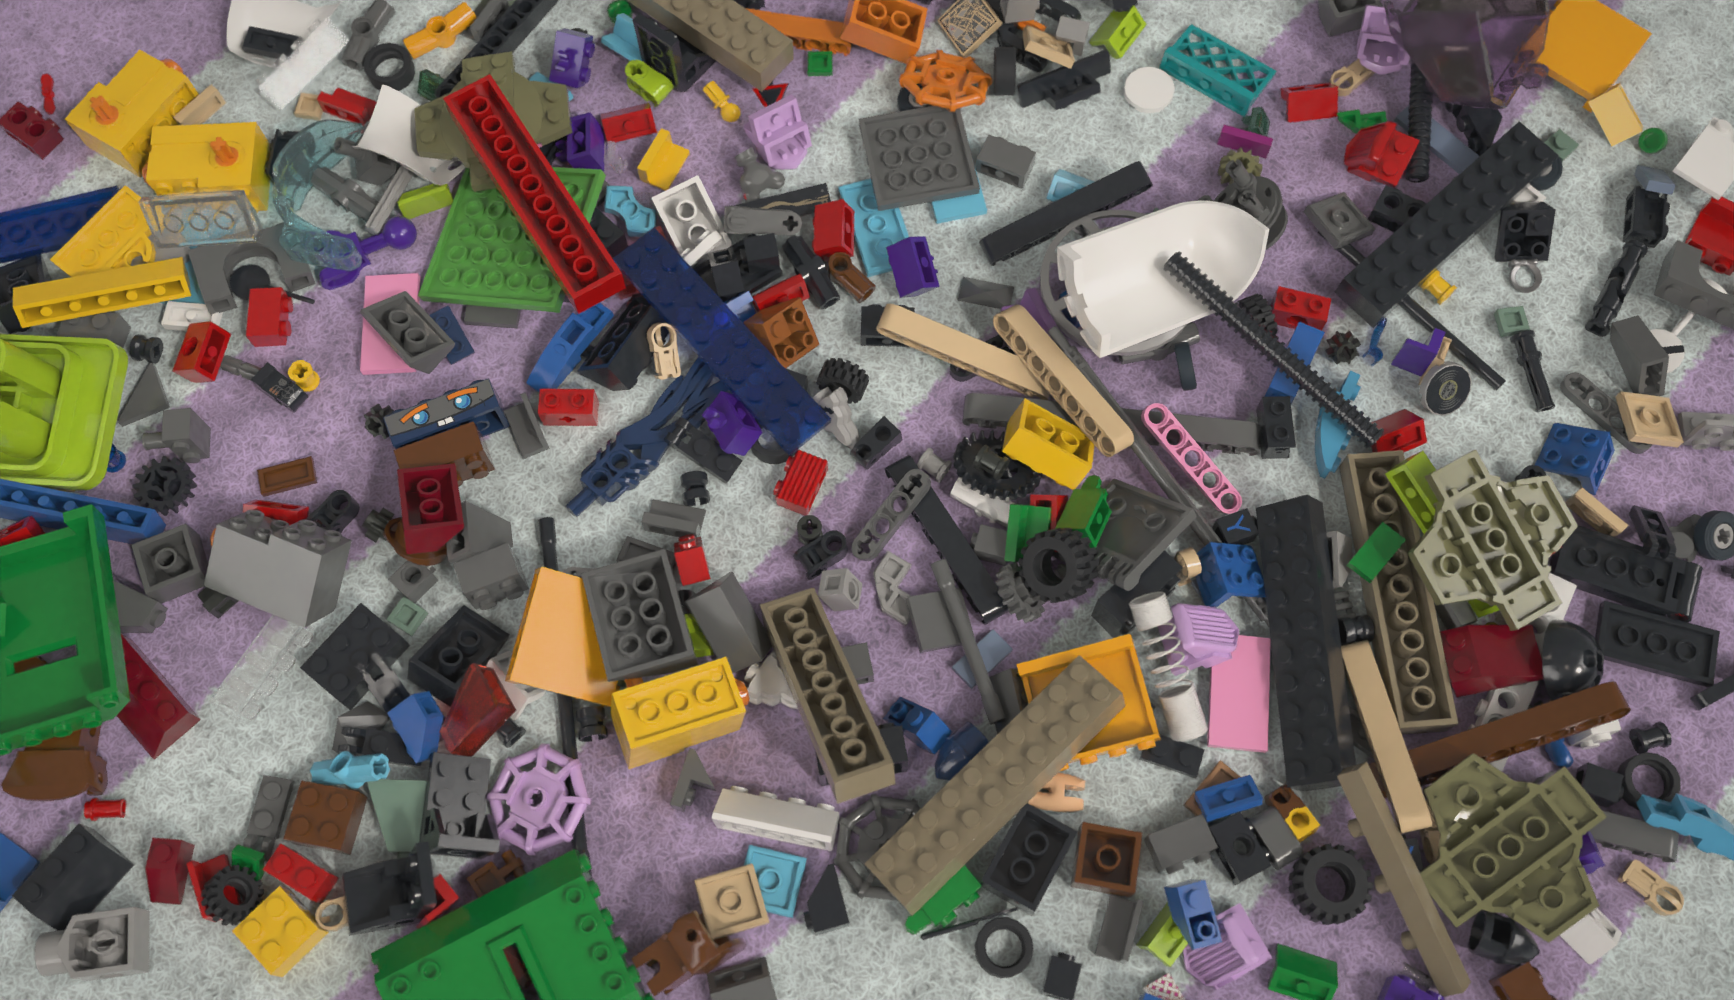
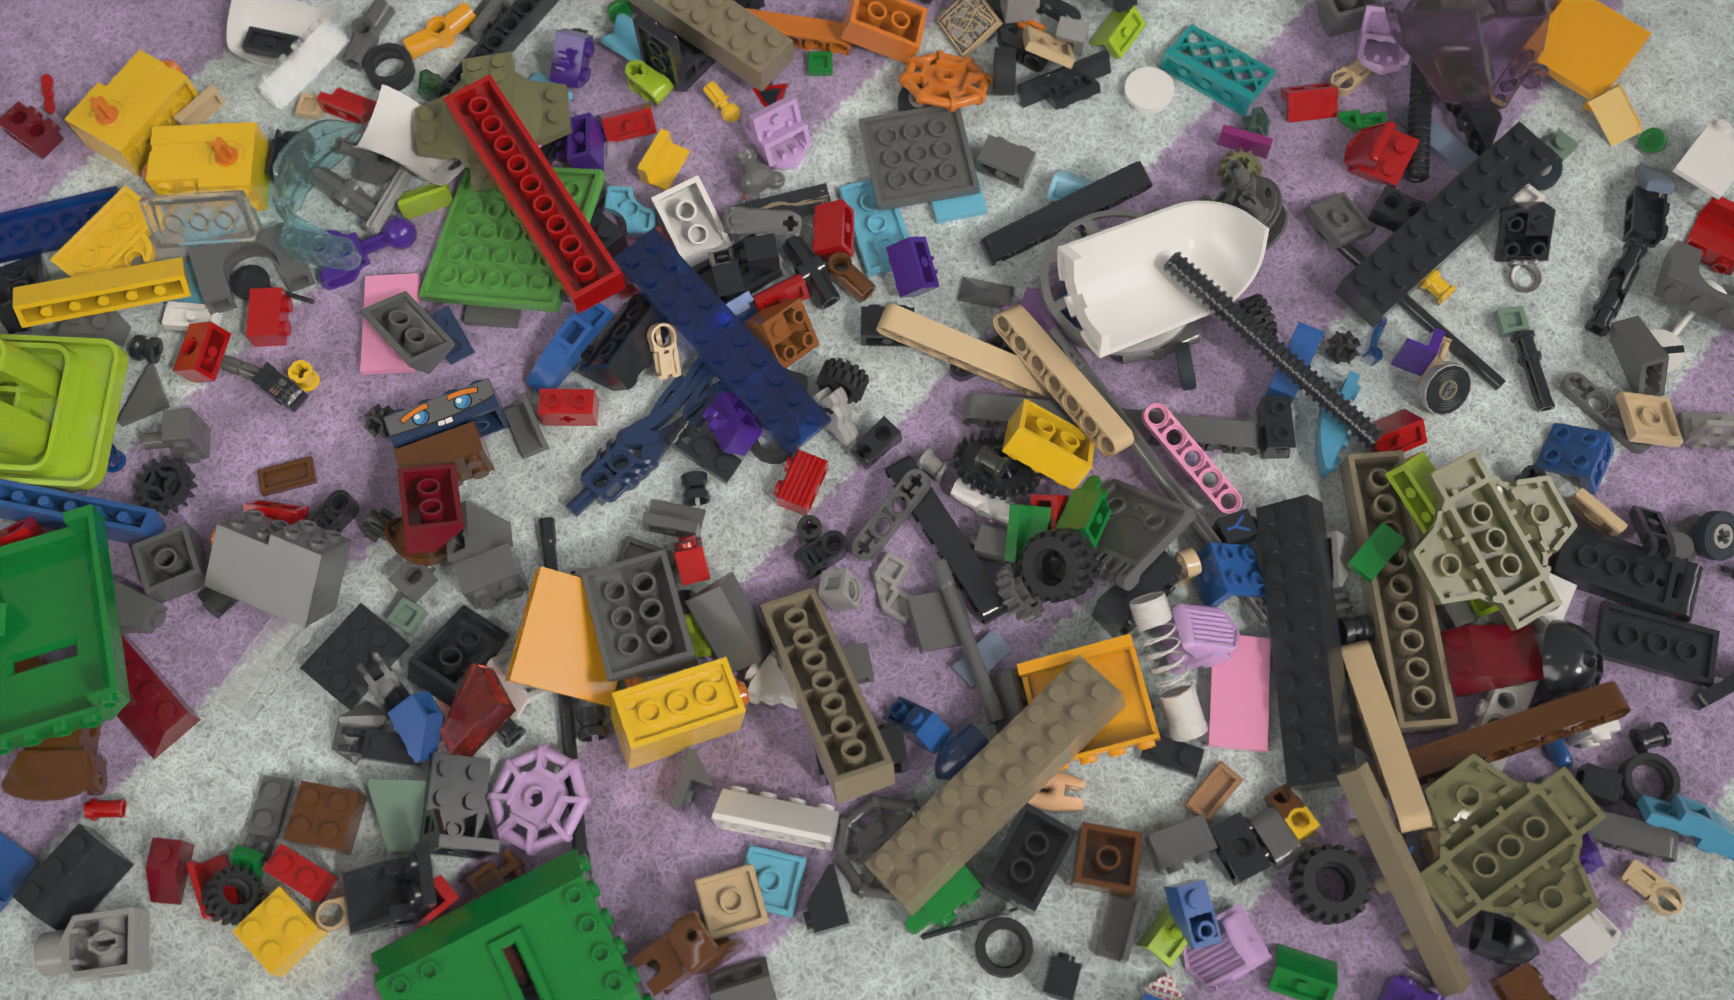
medium azure piece [310,751,390,789] -> none
white plate [677,230,723,273] -> none
blue plate [1195,774,1263,822] -> none
red brick [1271,286,1332,331] -> none

